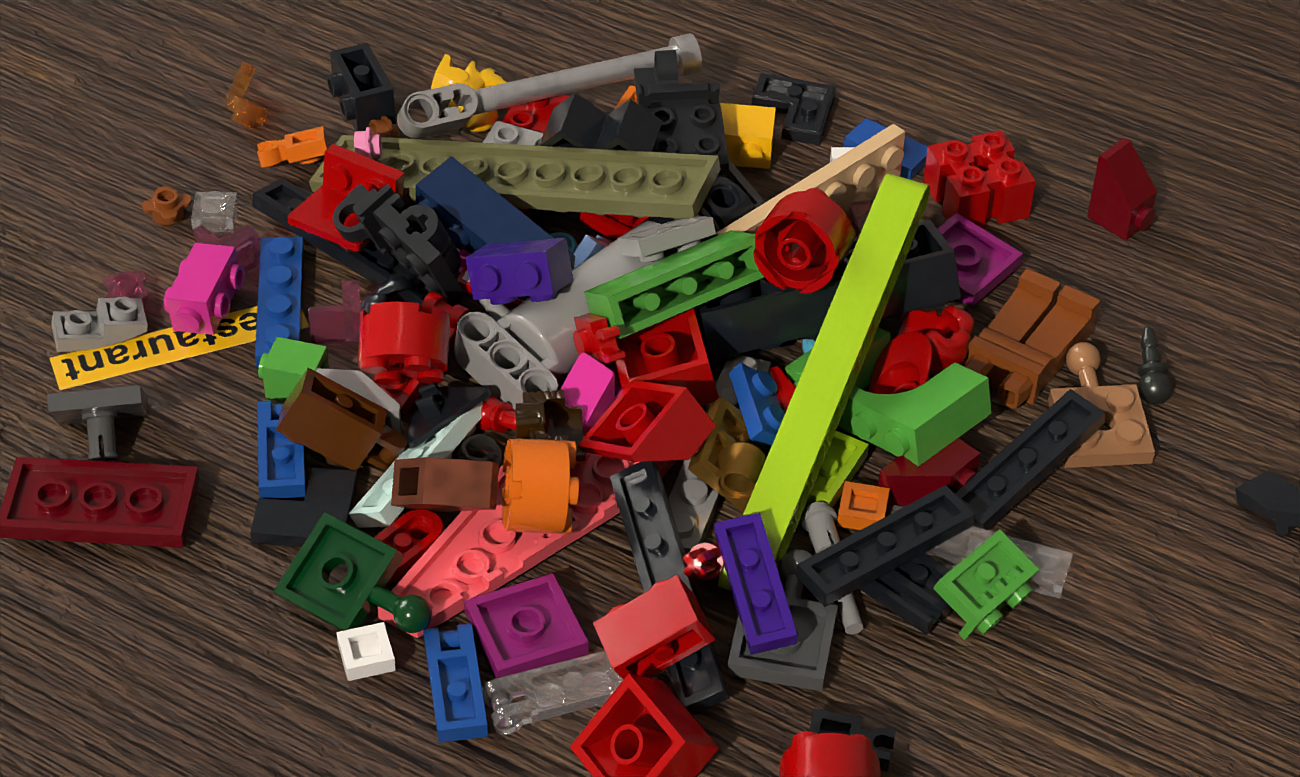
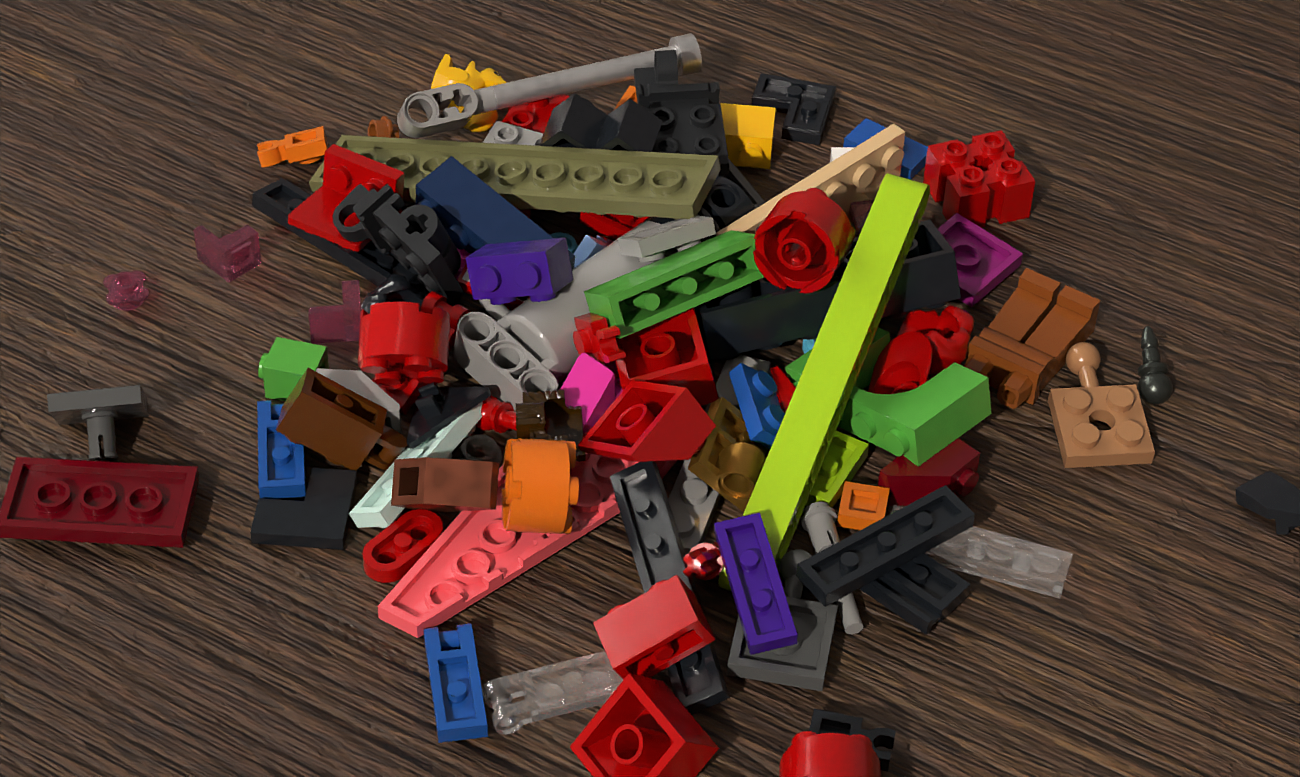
yellow sticker [49,306,309,390] -> none
light grey slope [51,297,148,352] -> none
dark orange plate [142,186,192,225] -> none
dark pink brick [164,243,244,335] -> none
clear plate [191,191,238,232] -> none
clear orange plate [225,61,269,129] -> none
blue plate [255,237,304,368] -> none
dark green plate [273,512,432,633] -> none
black brick [327,42,396,131] -> none
white plate [337,622,396,681] -> none
bright pink plate [354,127,382,160] -> none
magenta plate [464,573,589,683] -> none
bright green bracket [933,529,1040,640] -> none
black plate [955,389,1105,534] -> none
dark red slope [1087,137,1157,241] -> none

